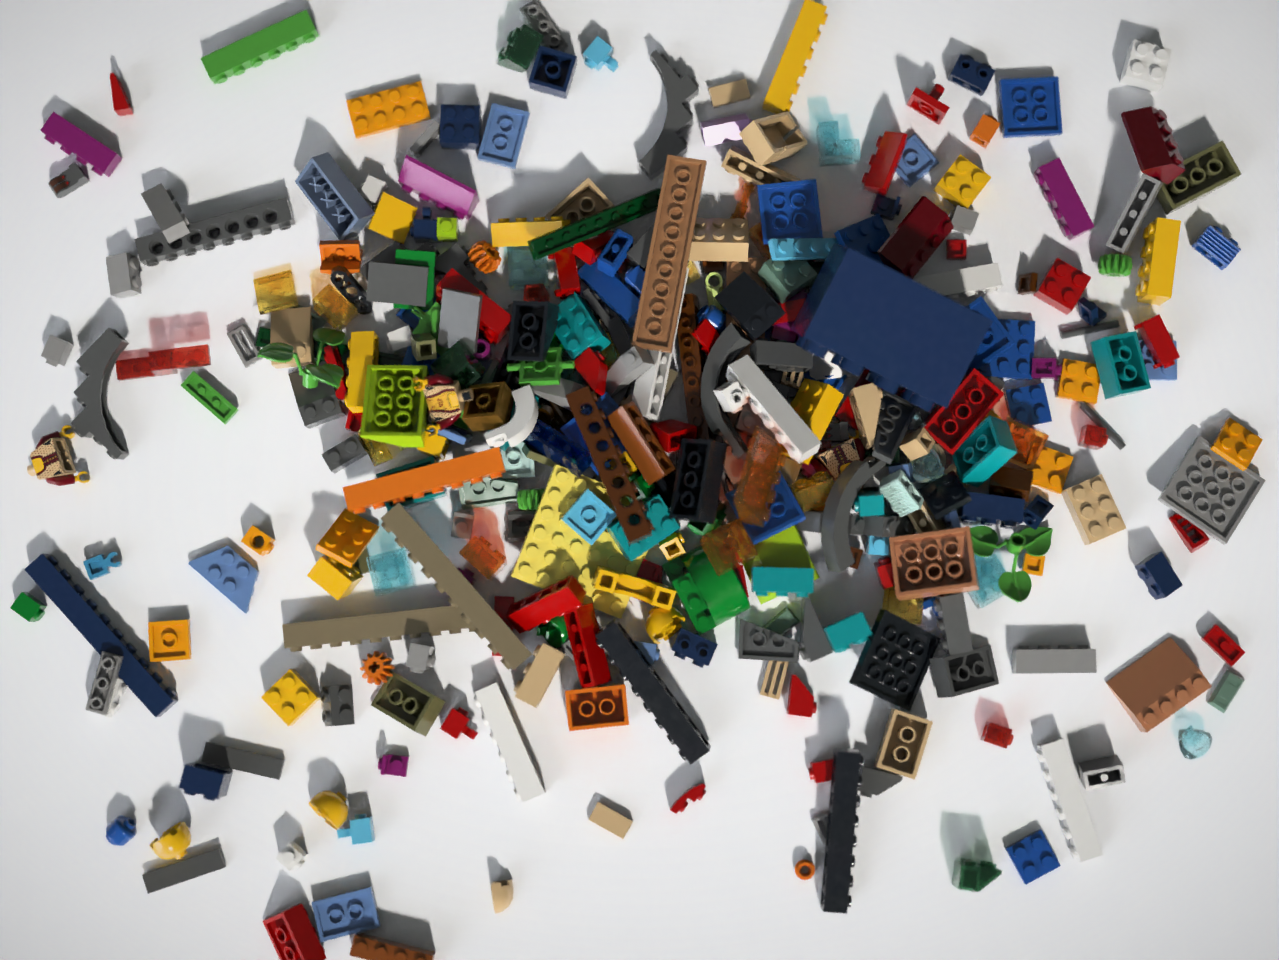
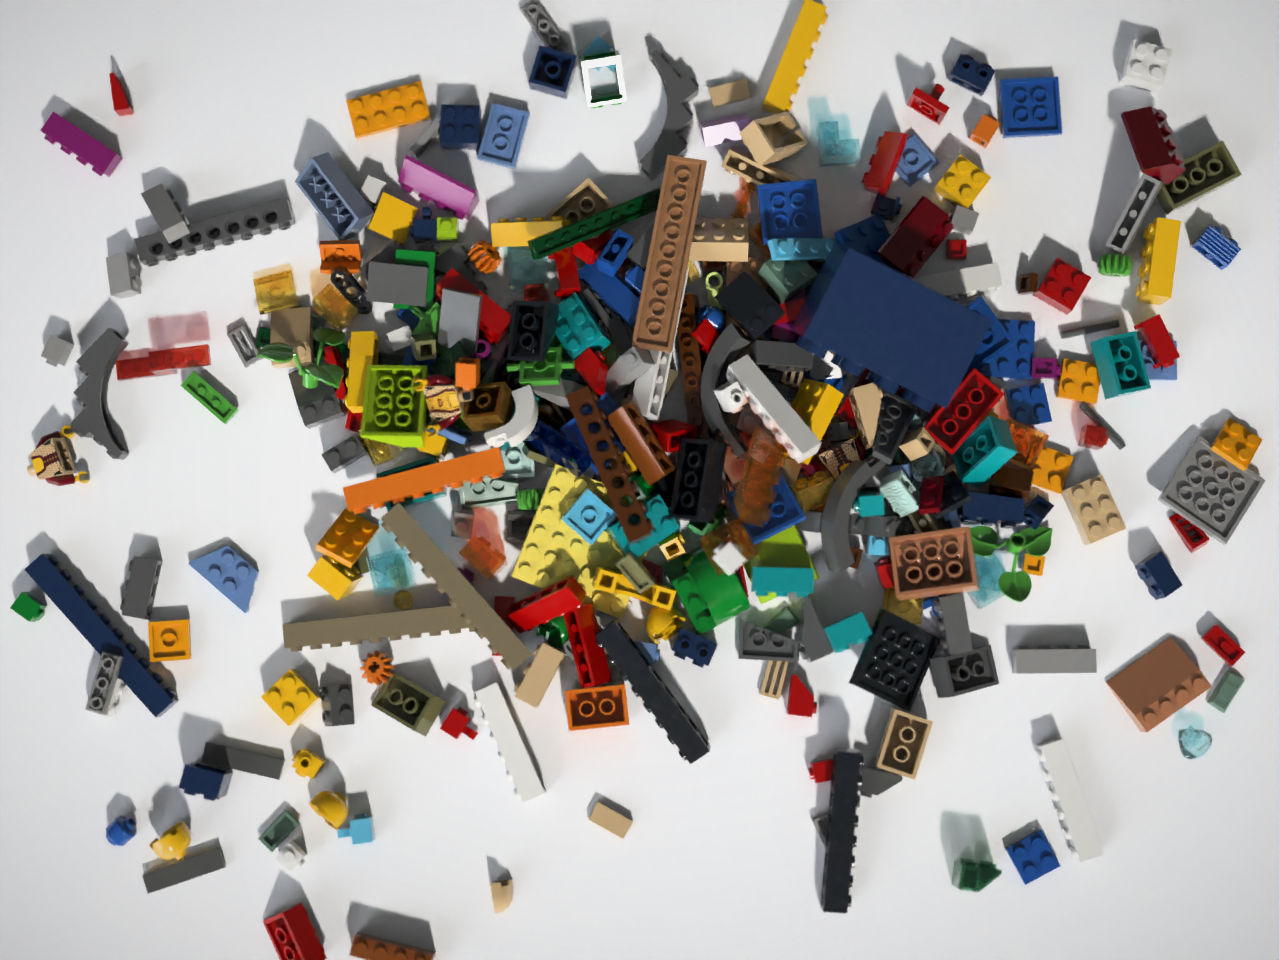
dark grey leg [48,162,90,198] -> none
dark azure plate [83,552,122,580] -> none
bright green brick [201,10,319,84] -> none
light orange brick [241,525,275,556] -> none
medium blue plate [311,886,381,942] -> none
magenta bracket [378,754,409,777] -> none
light grey brick [406,643,436,674] -> none
clear green slope [497,24,544,73] -> none
red slope [669,782,706,815] -> none
orange plate [795,859,815,880] -> none
clear red brick [980,721,1014,749] -> none
magenta brick [1034,158,1095,241] -> none
dark grey brick [1077,755,1126,790] -> none
dark blue bracket [1078,297,1107,326] -> none
none -> dark grey brick [120,556,163,620]
none -> sand green tile [258,809,300,852]
none -> yellow brick [292,748,326,779]
none -> clear yellow cone [393,590,413,610]
none -> orange brick [456,357,480,390]
none -> window [580,50,626,108]
none -> olive tile [615,551,656,594]
none -> white brick [712,542,746,576]
none -> dark red plate [918,475,944,514]

